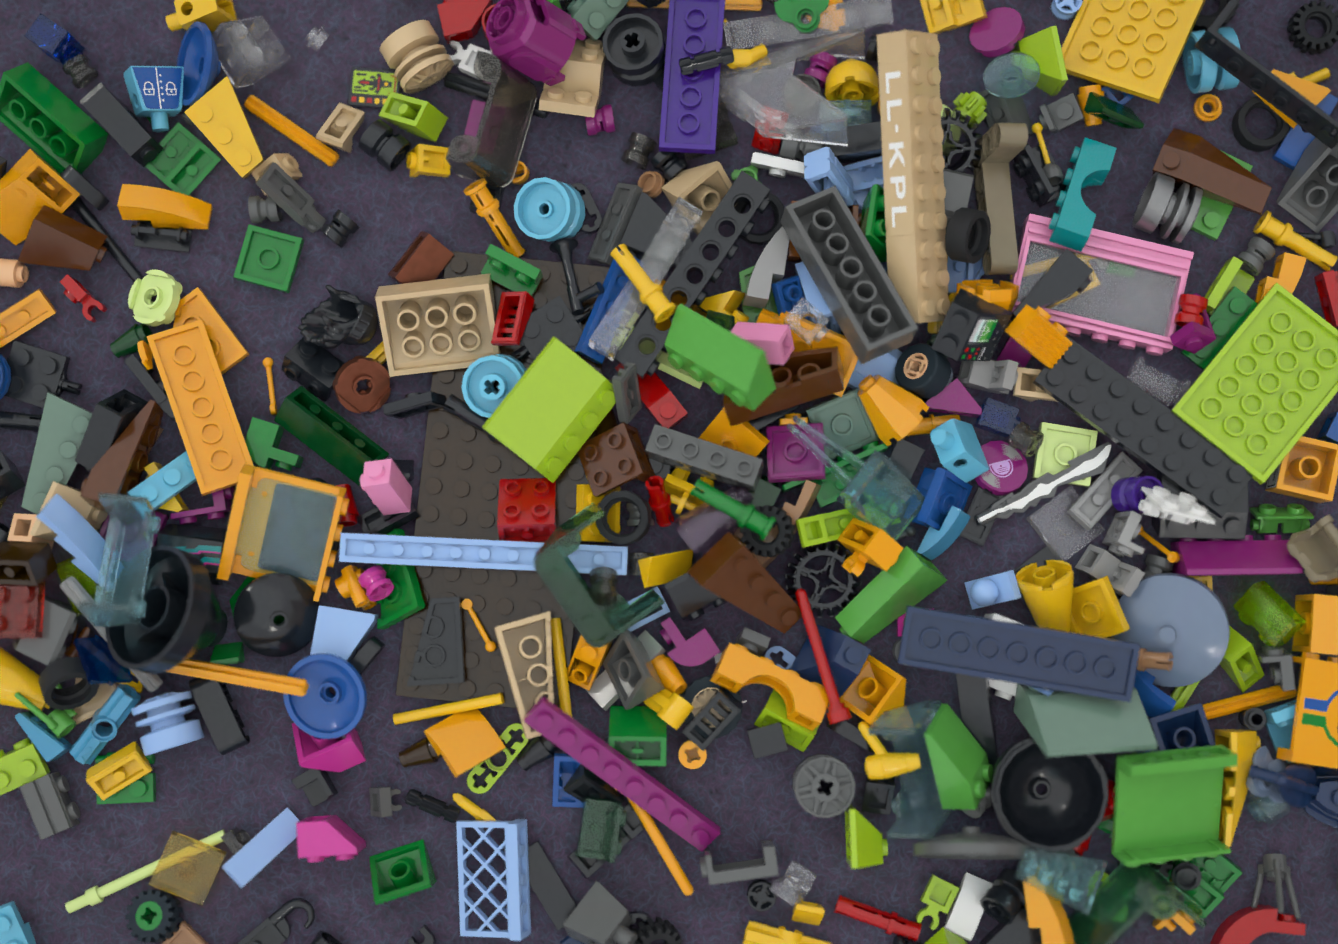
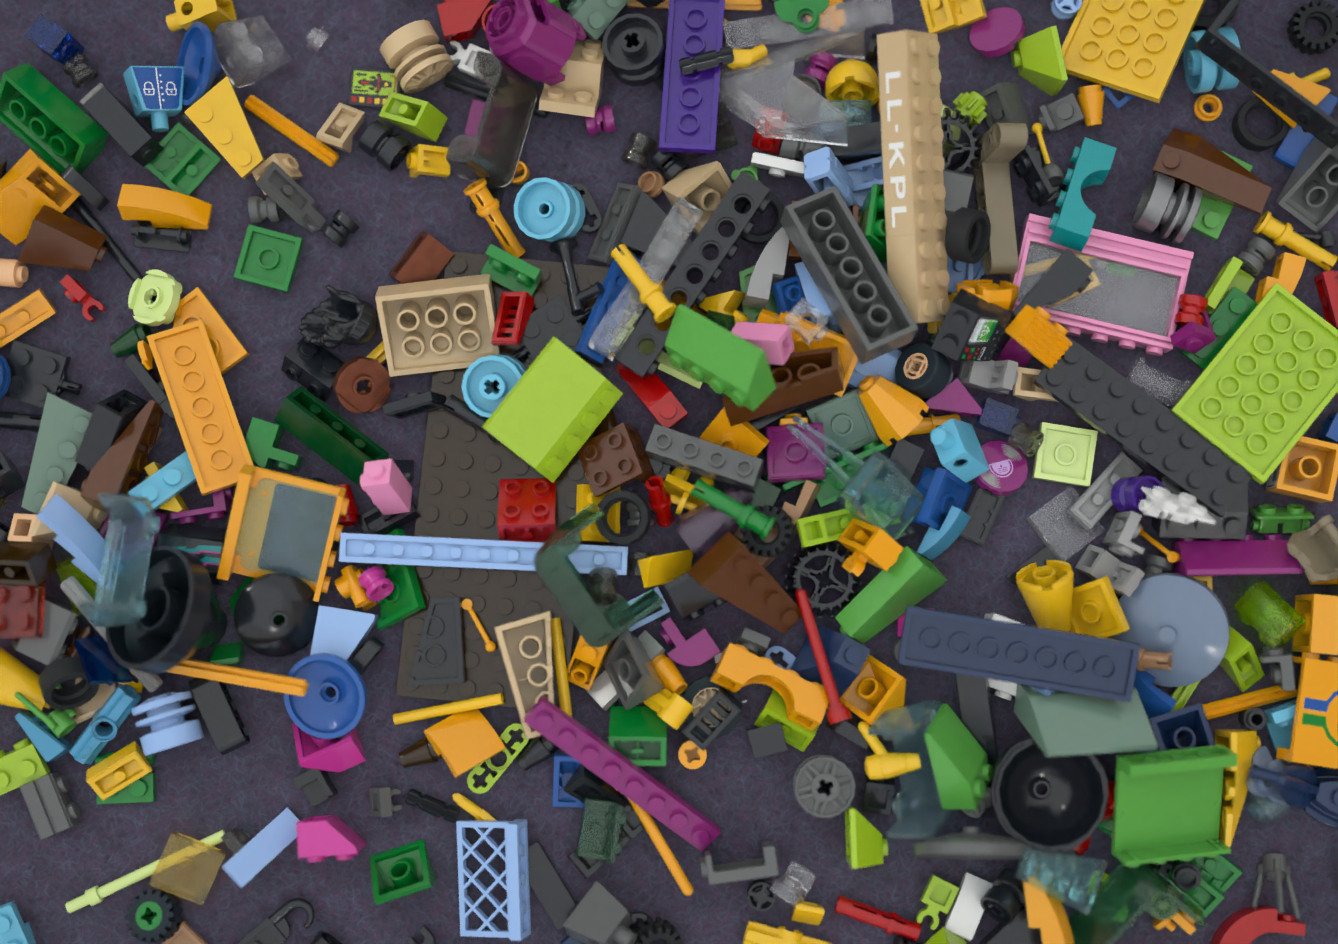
light orange hinge [263,357,278,415] -> none
dark grey tile [612,362,642,424] -> none
light blue tile [964,570,1021,610] -> none
dark grey sword [976,442,1112,525] -> none
clear light blue dish [983,52,1040,99] -> none
dark green slope [1084,92,1144,129] -> none

